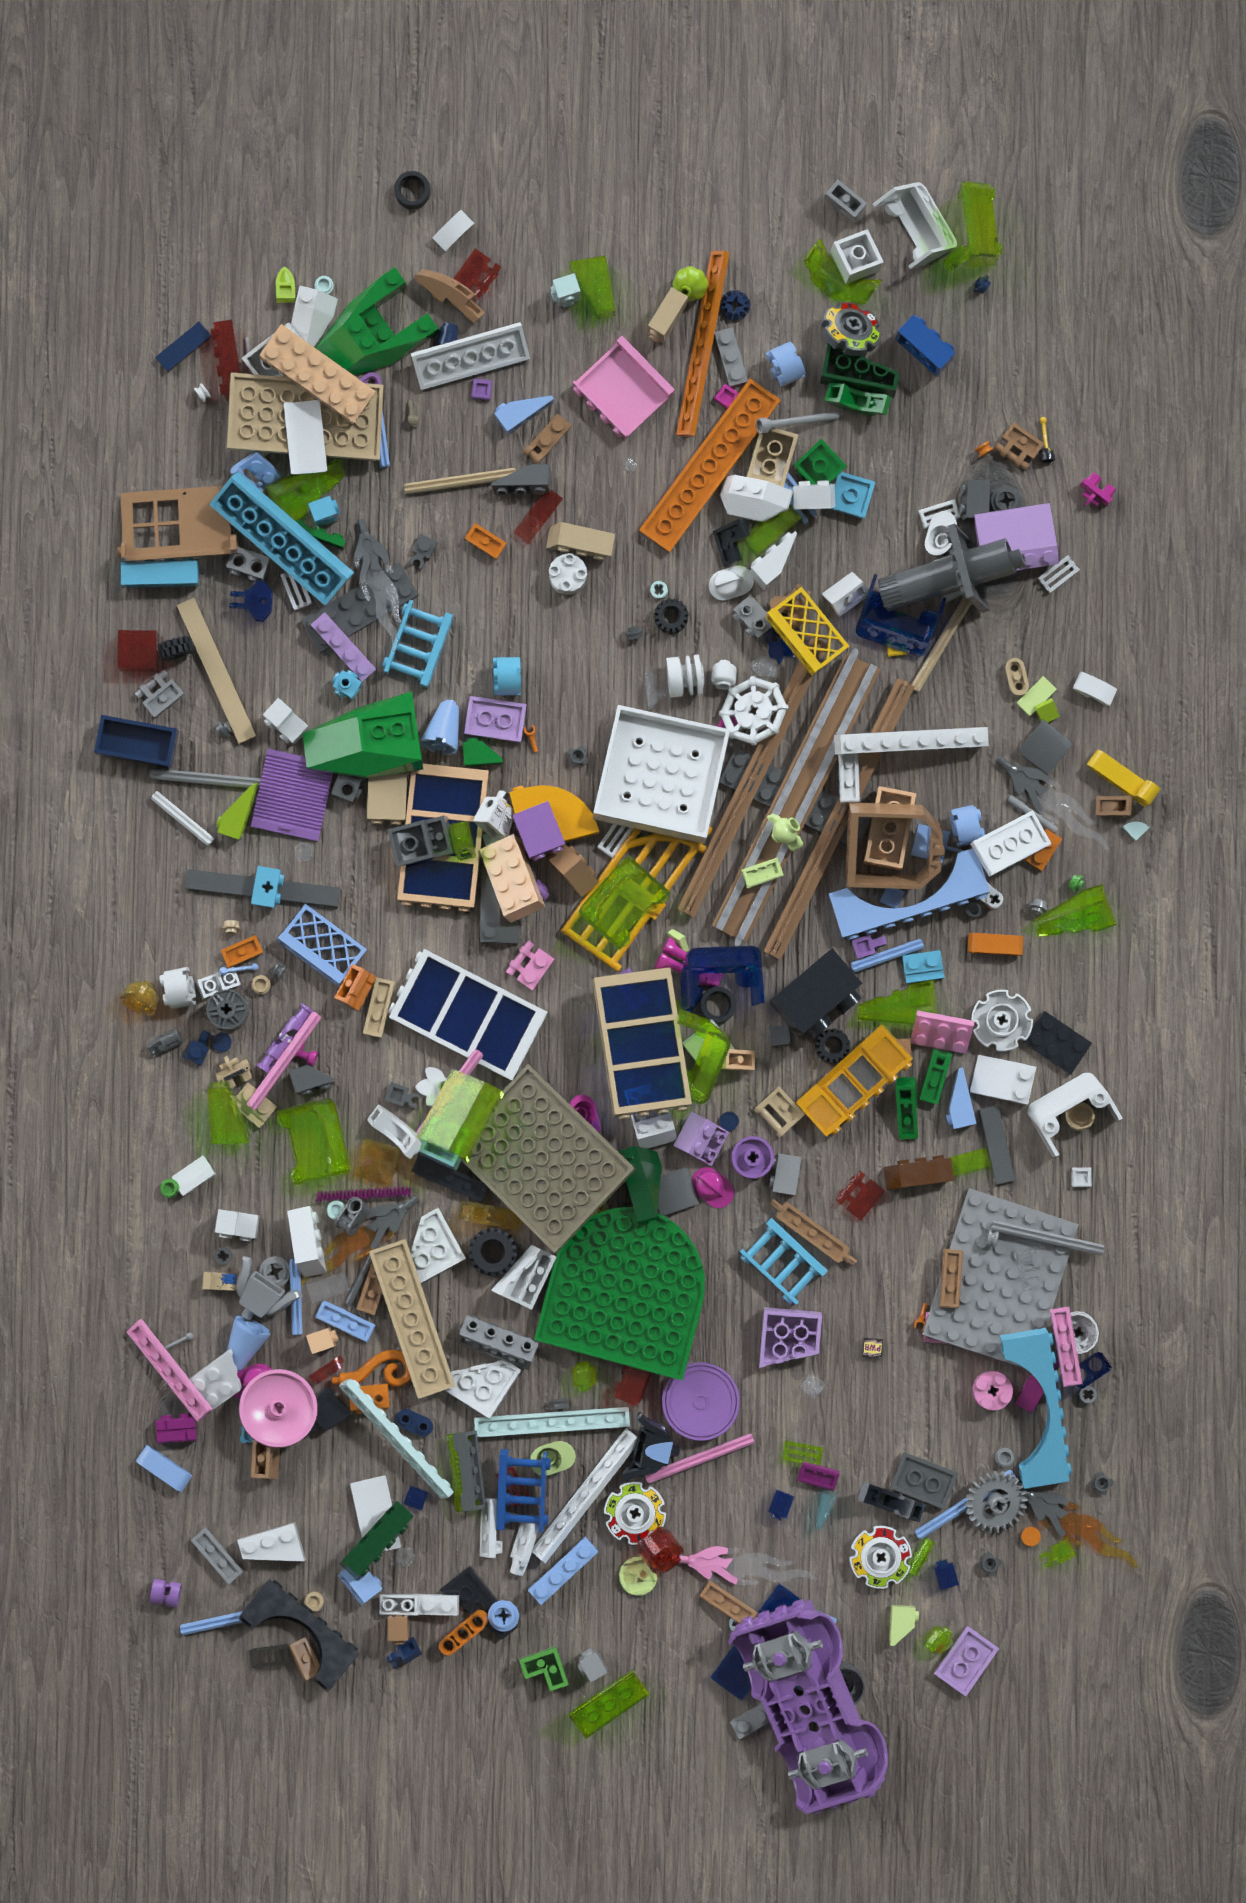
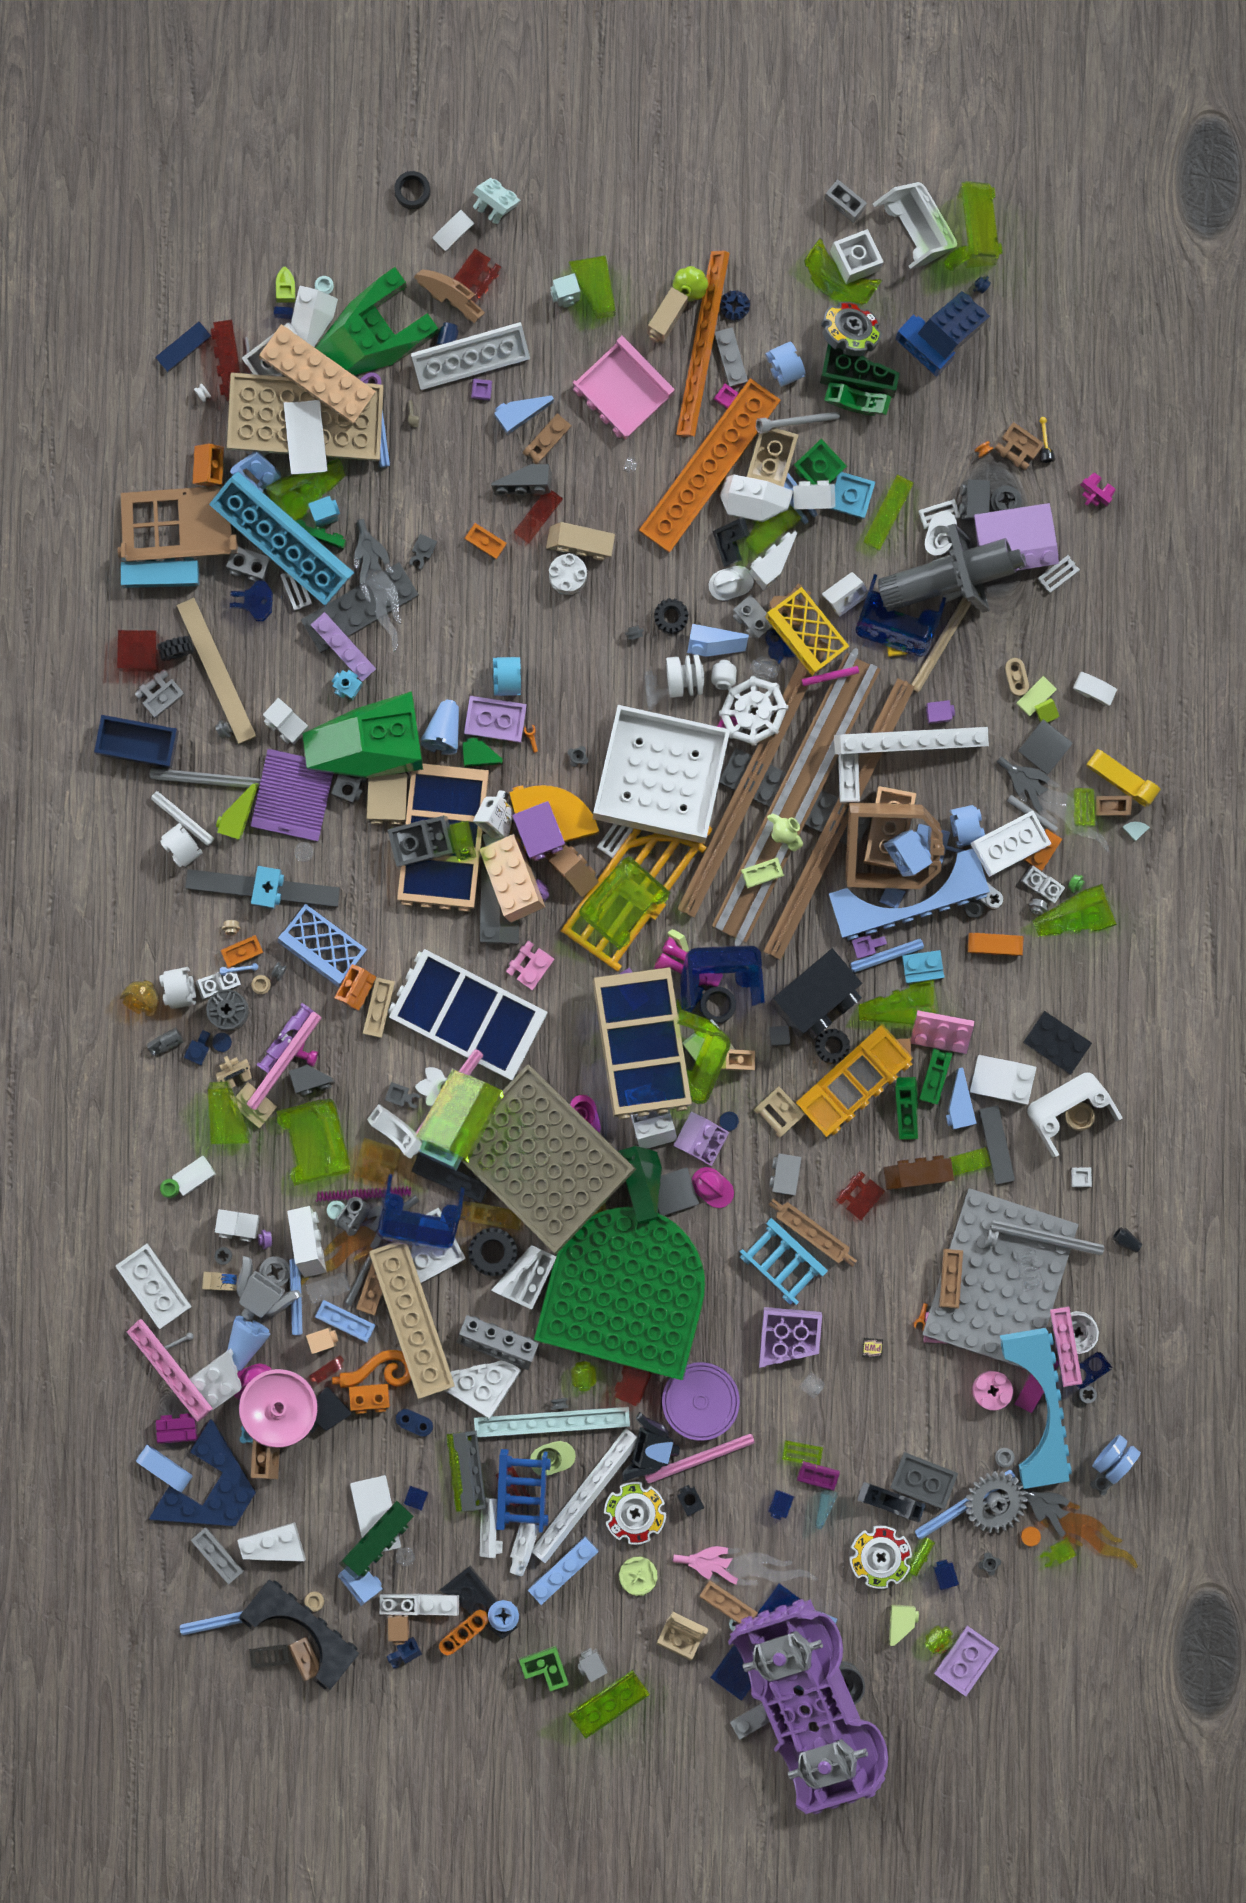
medium lavender wheel [150,1579,182,1608] -> none
light aqua plate [339,1379,454,1499] -> none
medium azure fence [382,600,454,689] -> none
tan axle [404,468,516,494] -> none
clear red brick [637,1527,684,1574] -> none
light aqua bush [650,581,668,599] -> none
medium lavender wheel [731,1136,774,1179] -> none
white piece [971,990,1033,1052] -> none
none -> white plate [116,1243,192,1329]
none -> dark blue wing [149,1419,256,1526]
none -> white brick [160,823,203,867]
none -> orange brick [193,444,224,487]
none -> medium lavender plate [258,1230,272,1249]
none -> clear blue tile [274,306,294,319]
none -> clear blue windscreen [377,1174,465,1251]
none -> light aqua plate [473,178,521,224]
none -> tan plate [656,1612,708,1661]
none -> black brick [677,1485,705,1516]
none -> light blue slope [687,624,749,657]
none -> dark pink bar [802,666,859,686]
none -> clear neon green plate [863,474,914,551]
none -> light blue brick [883,830,933,877]
none -> dark blue piece [918,291,990,359]
none -> medium lavender brick [925,700,955,724]
none -> white slope [1021,865,1065,903]
none -> clear neon green tile [1074,788,1095,827]
none -> light blue wheel [1092,1434,1141,1484]
none -> black cone [1112,1227,1142,1253]

